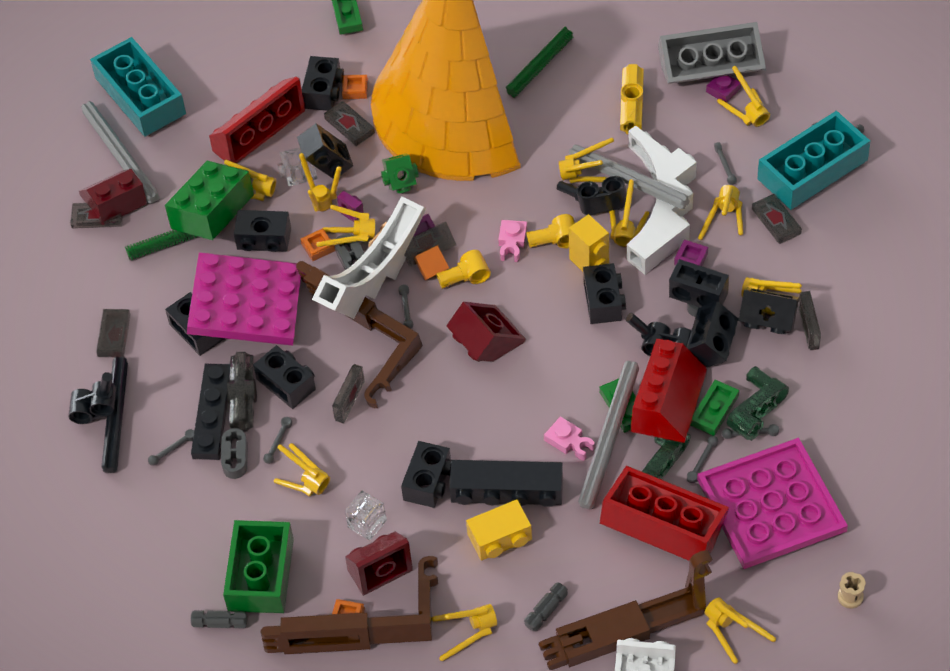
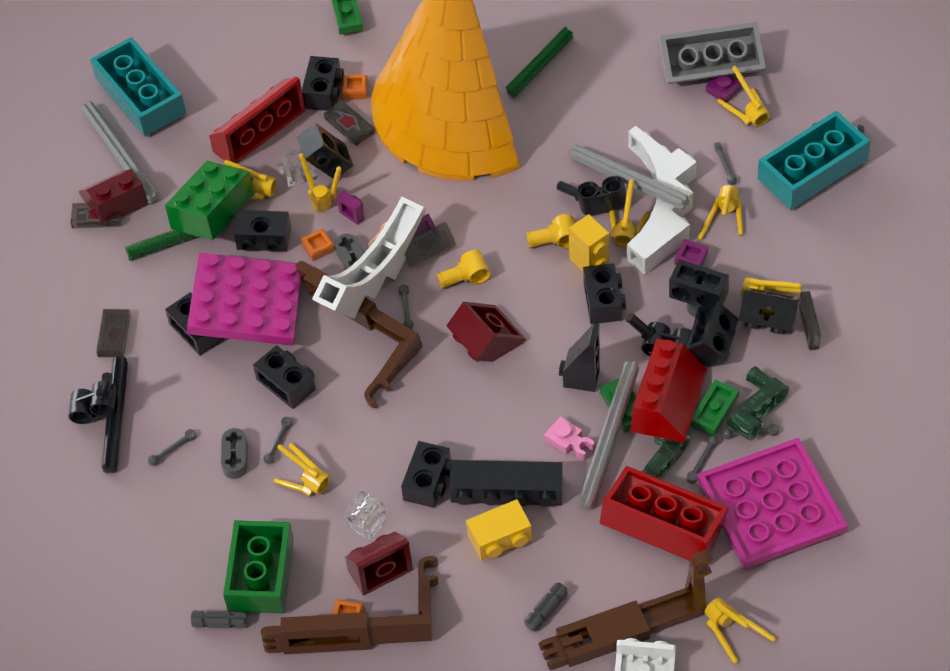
black plate [191,363,232,460] -> none
clear smoke piece [227,352,257,432] -> none
yellow plant [316,205,375,247] -> none
clear smoke tile [332,364,365,424] -> none
green brick [381,153,419,193] -> none
orange tile [414,245,449,281] -> none
yellow plant [432,604,497,661] -> none
bright pink plate [498,220,527,262] -> none
yellow plant [559,138,614,183] -> none
yellow piece [620,64,644,134] -> none
clear smoke tile [752,194,802,244] -> none
tan bush [838,572,866,609] -> none
none -> black slope [559,323,600,392]

